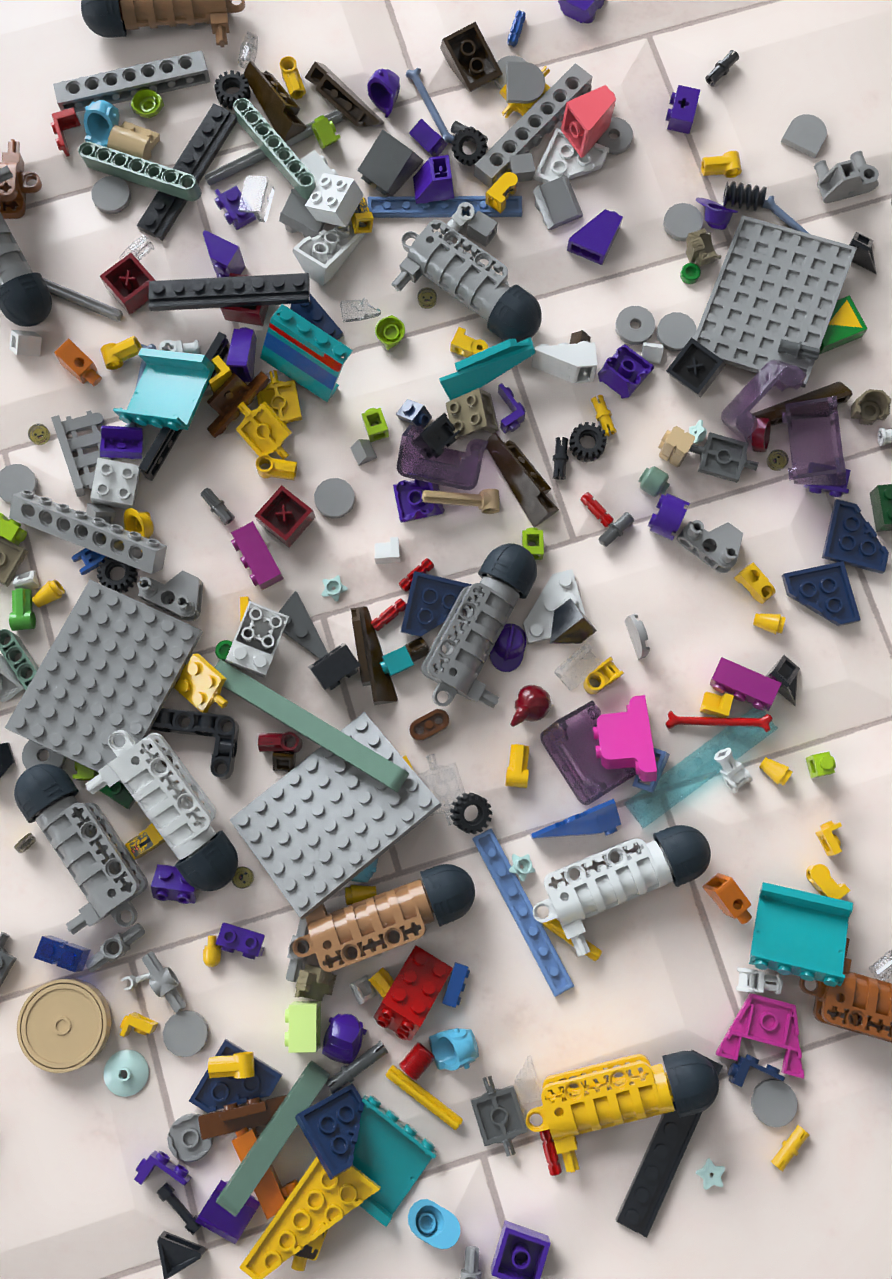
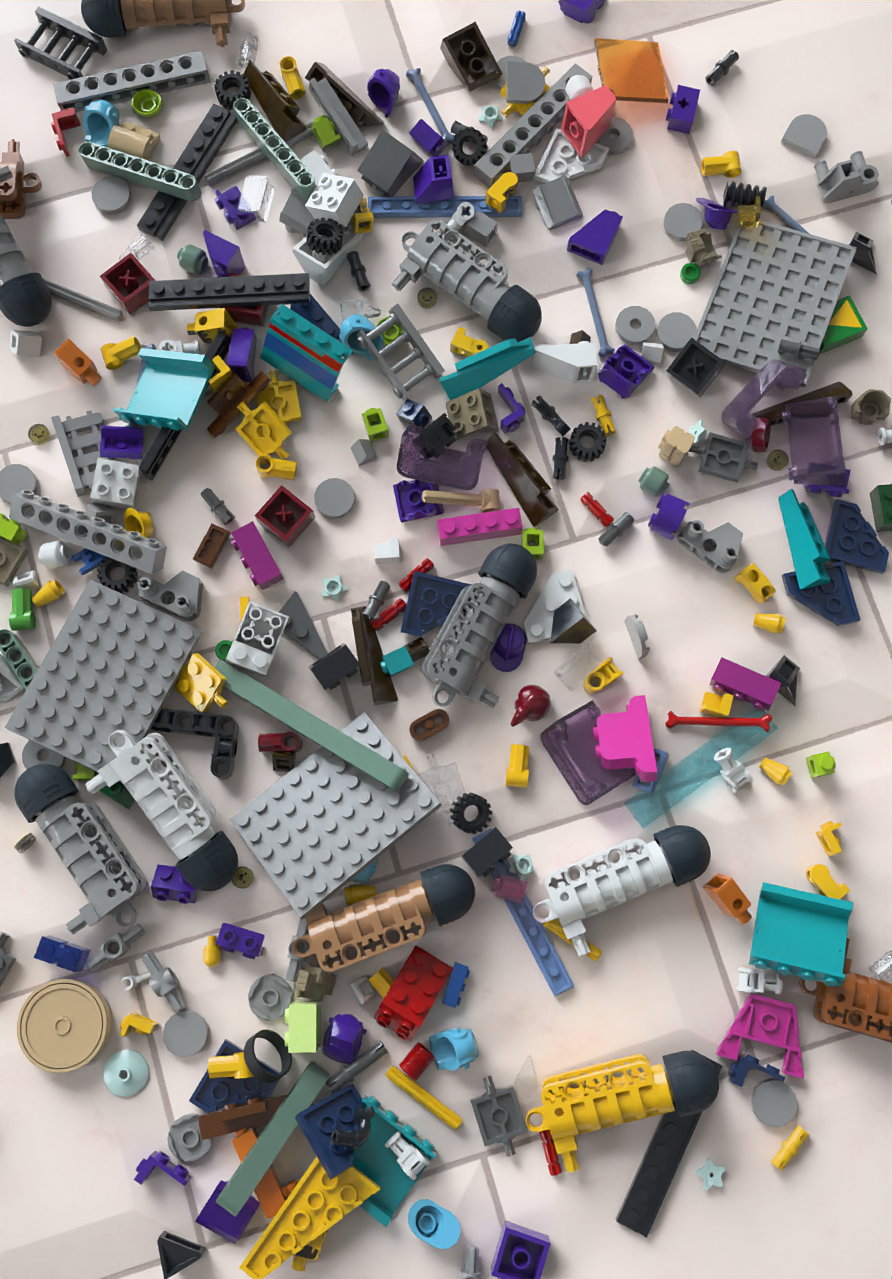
yellow leg [125,823,166,860] -> none
black bar [156,1182,202,1235] -> none
blue wedge [530,799,621,839] -> none
none -> black fence [14,6,107,80]
none -> white head [38,541,72,569]
none -> sand green head [177,244,208,274]
none -> yellow torso [187,308,237,344]
none -> reddish brown plate [193,523,231,569]
none -> black tyre [244,1029,292,1083]
none -> light grey tile [248,974,293,1020]
none -> black tyre [307,218,344,255]
none -> light grey fence [309,78,368,156]
none -> black piece [331,1104,375,1150]
none -> medium azure helmet [339,314,384,360]
none -> black pin [346,251,371,291]
none -> light grey fence [357,304,445,401]
none -> dark grey axle [362,581,390,621]
none -> white connector [384,1130,431,1180]
none -> dark pink brick [437,508,522,546]
none -> black brick [461,827,513,878]
none -> light aqua plate [479,105,503,128]
none -> clear pink brick [492,874,528,904]
none -> black piece [531,396,571,437]
none -> white head [565,75,593,100]
none -> sand blue piece [576,268,615,358]
none -> clear orange piece [594,38,669,103]
none -> clear yellow panel [737,197,761,227]
none -> teal wedge [778,489,831,589]

